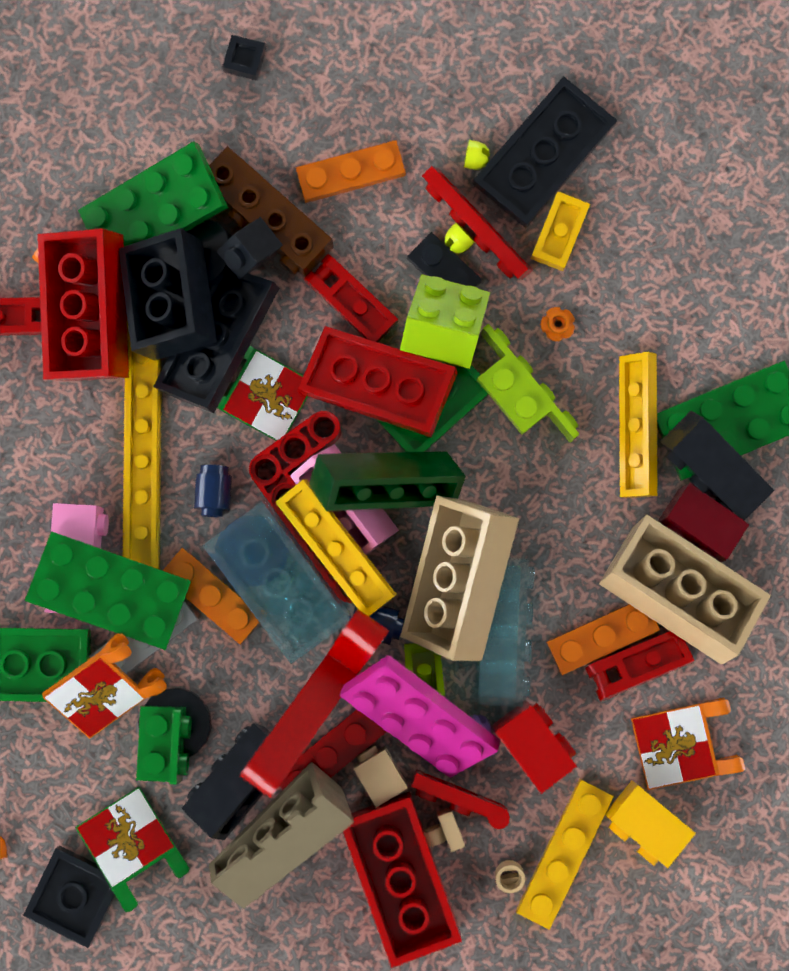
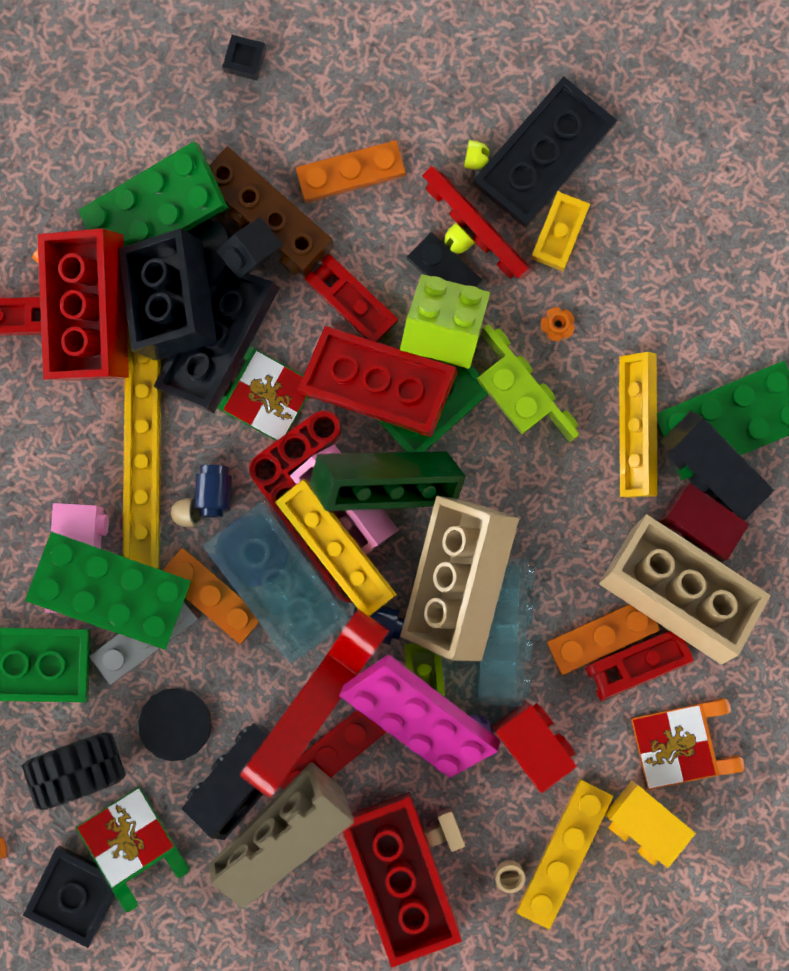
flag [42,633,167,739] -> none
green bracket [136,705,192,785] -> none
tan brick [353,745,408,807] -> none
red plate [411,769,510,829] -> none
none -> black tyre [21,732,126,810]
none -> tan hinge [170,498,200,527]

